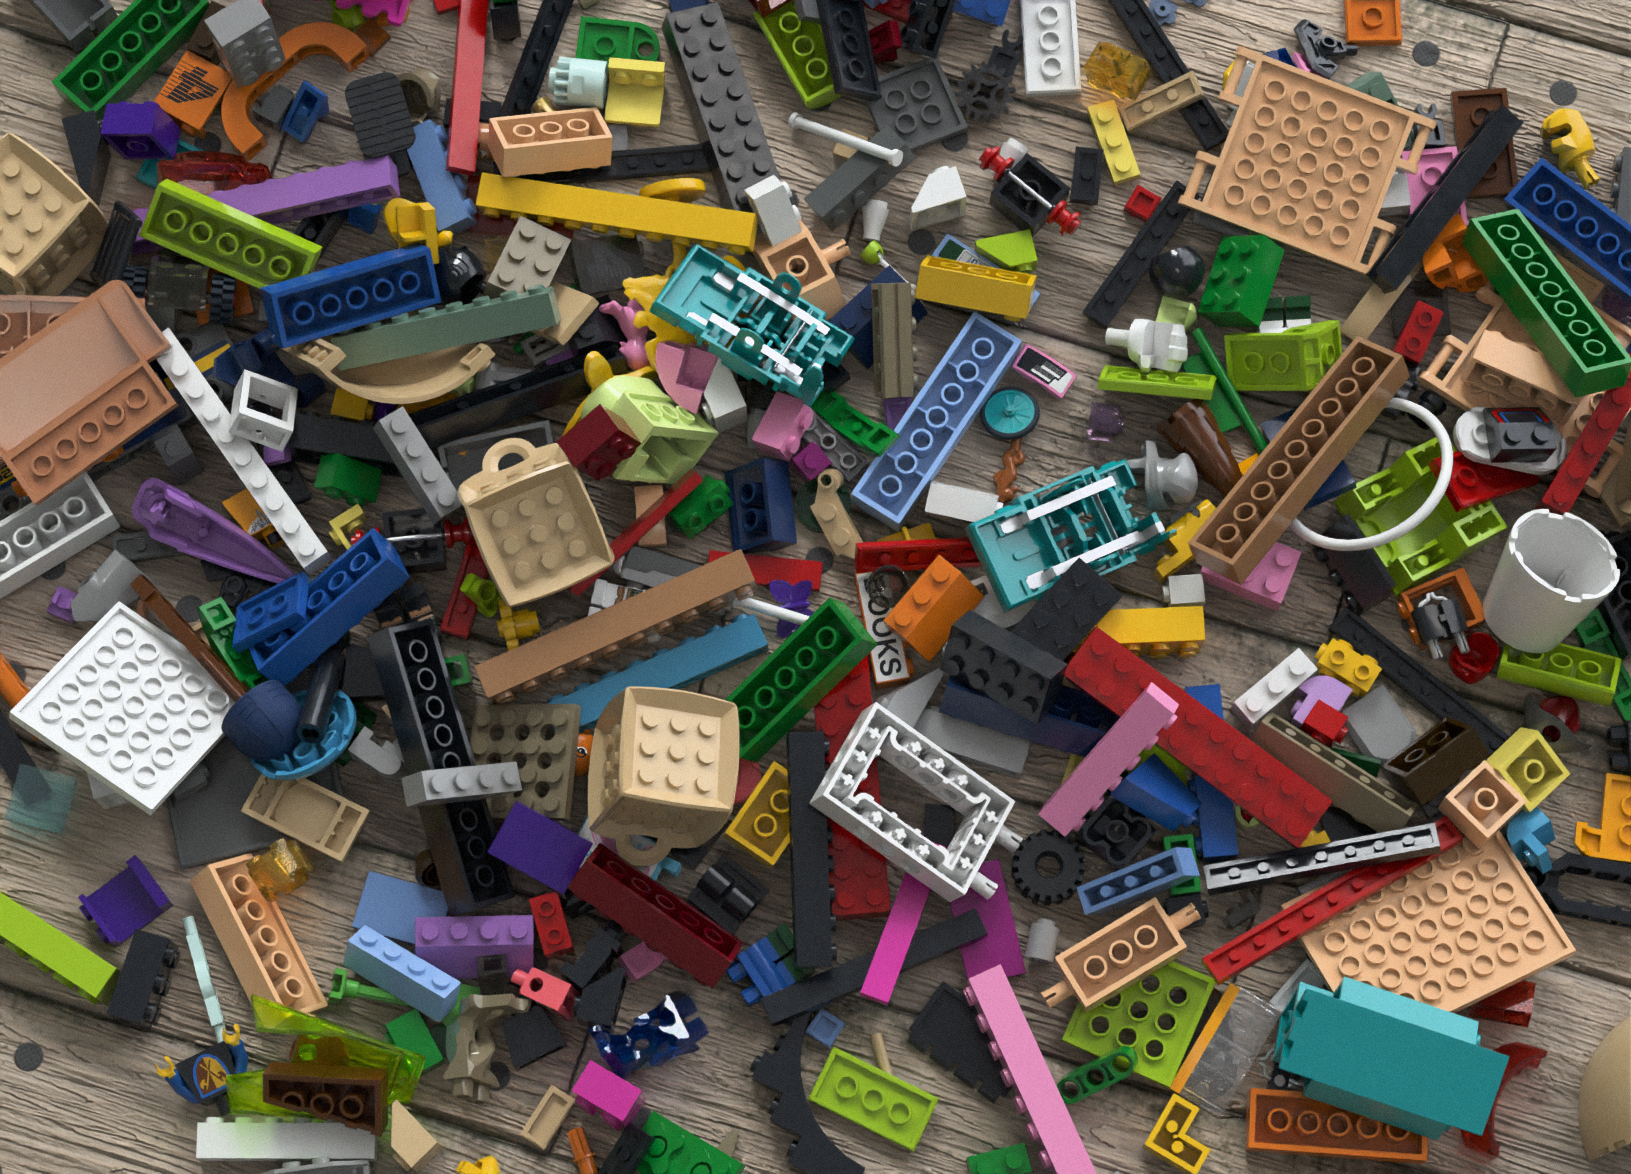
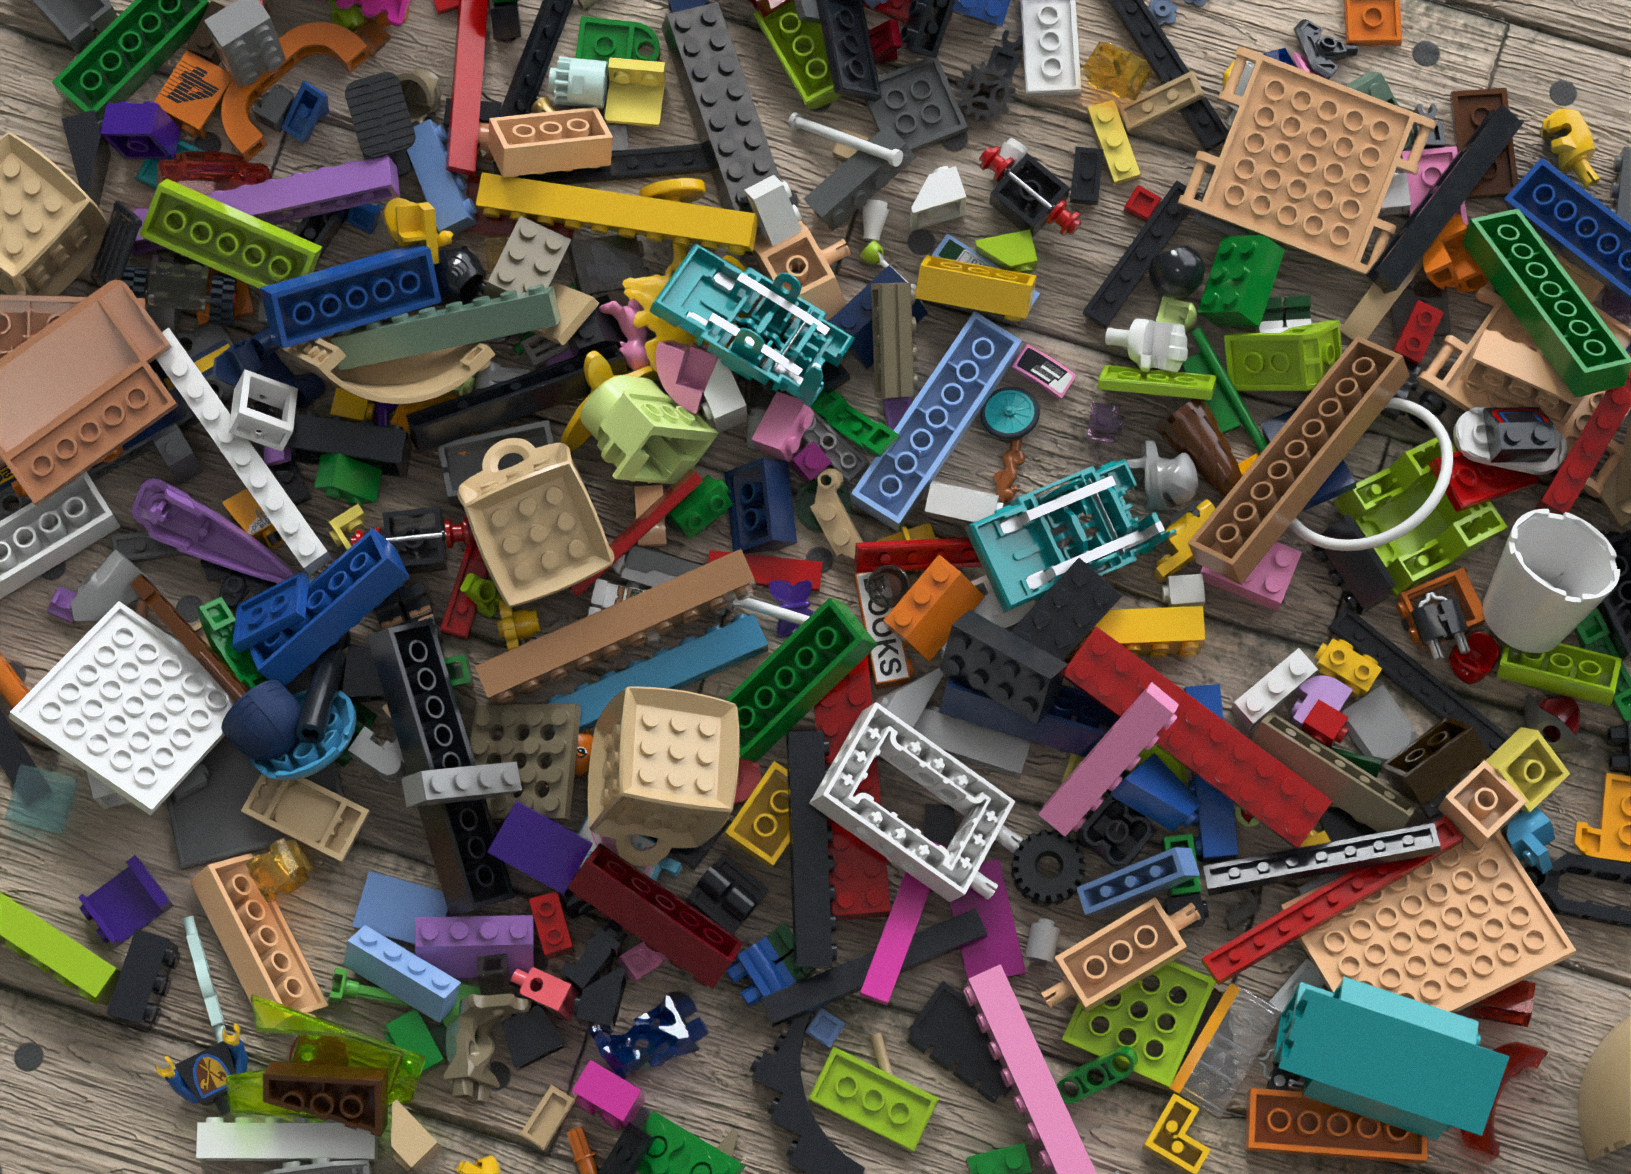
light grey brick [373,406,463,525] -> none
dark brown cone [414,849,440,887] -> none
dark red brick [556,404,642,481] -> none

